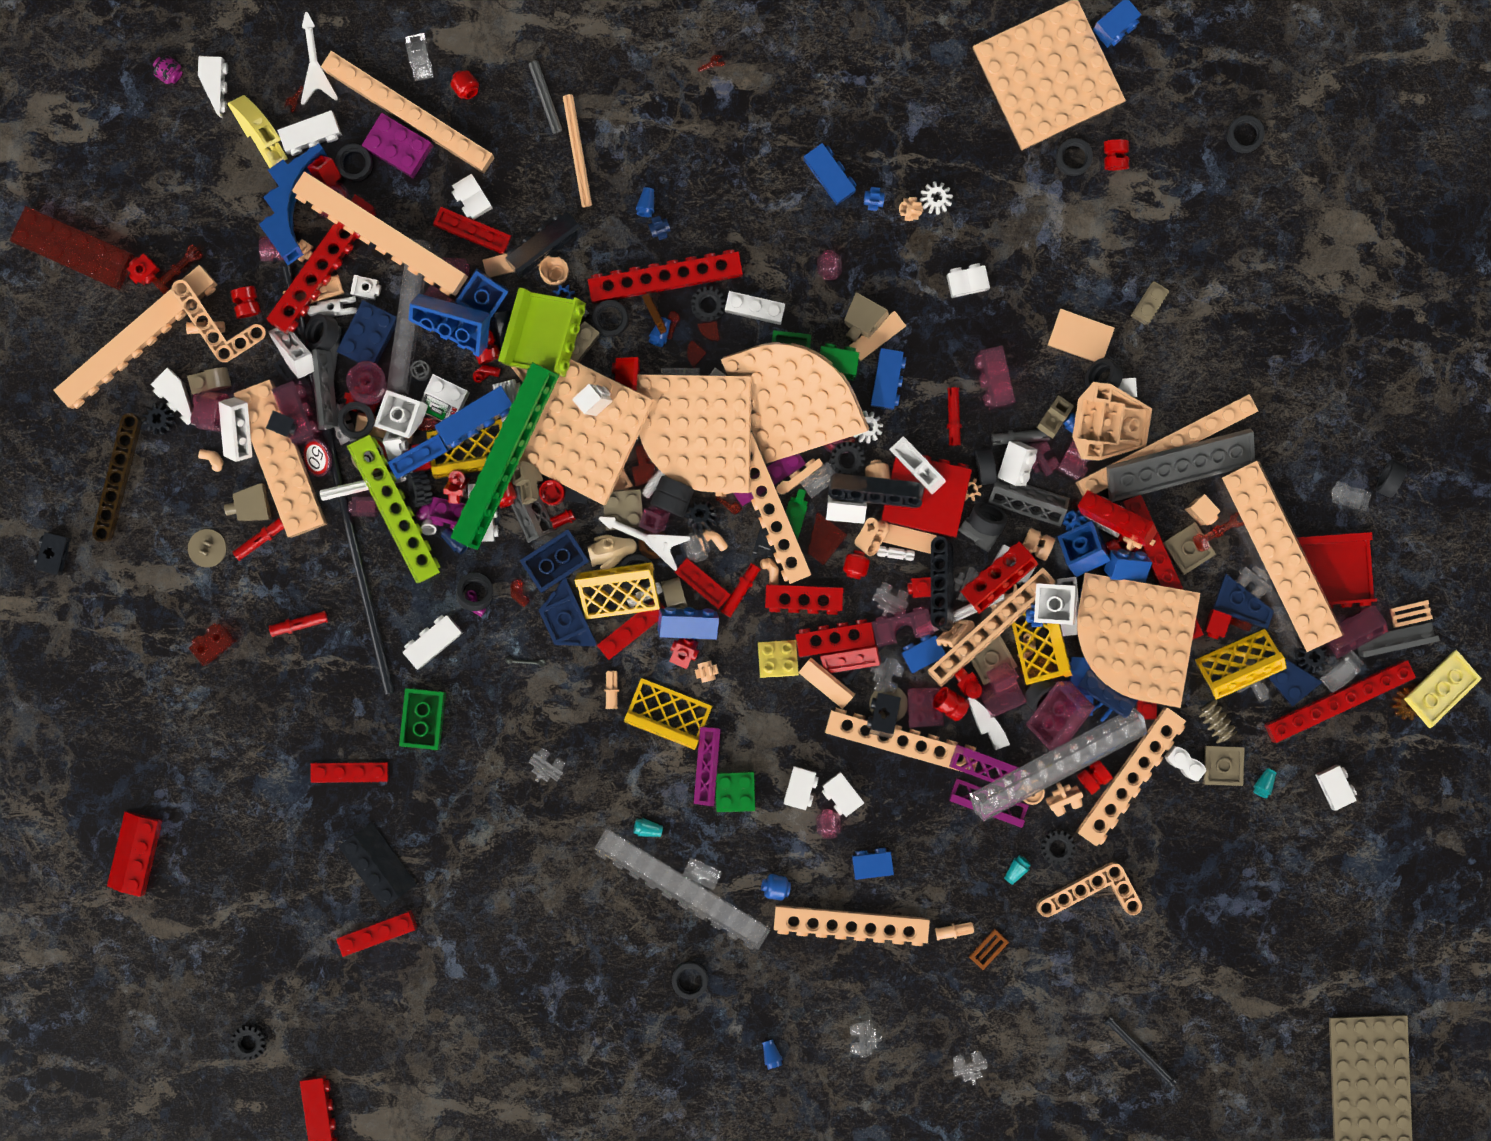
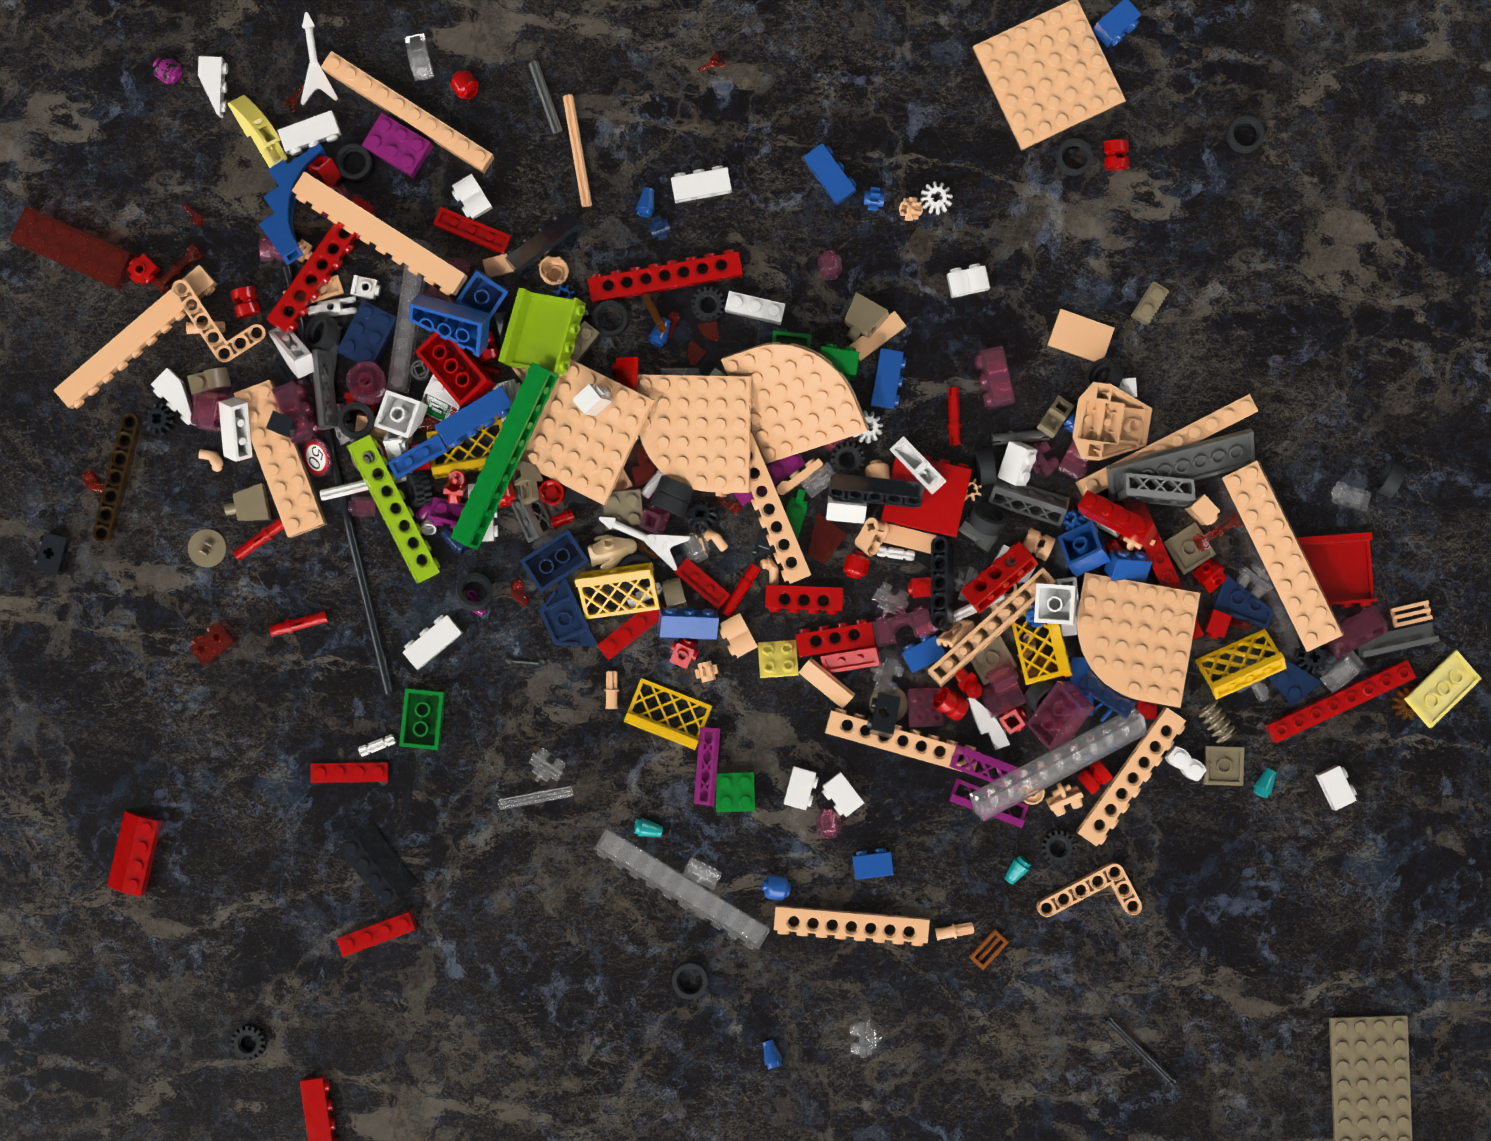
clear hips [952,1051,988,1085] -> none
none -> clear red arm [82,471,104,493]
none -> clear red hand [181,204,204,227]
none -> white axle [358,734,396,757]
none -> red slope [415,332,496,407]
none -> clear axle [498,786,574,810]
none -> white brick [671,166,732,203]
none -> light nougat brick [718,613,758,658]
none -> red brick [999,702,1028,734]
none -> dark grey fence [1117,473,1196,507]
none -> red brick [1192,558,1227,593]

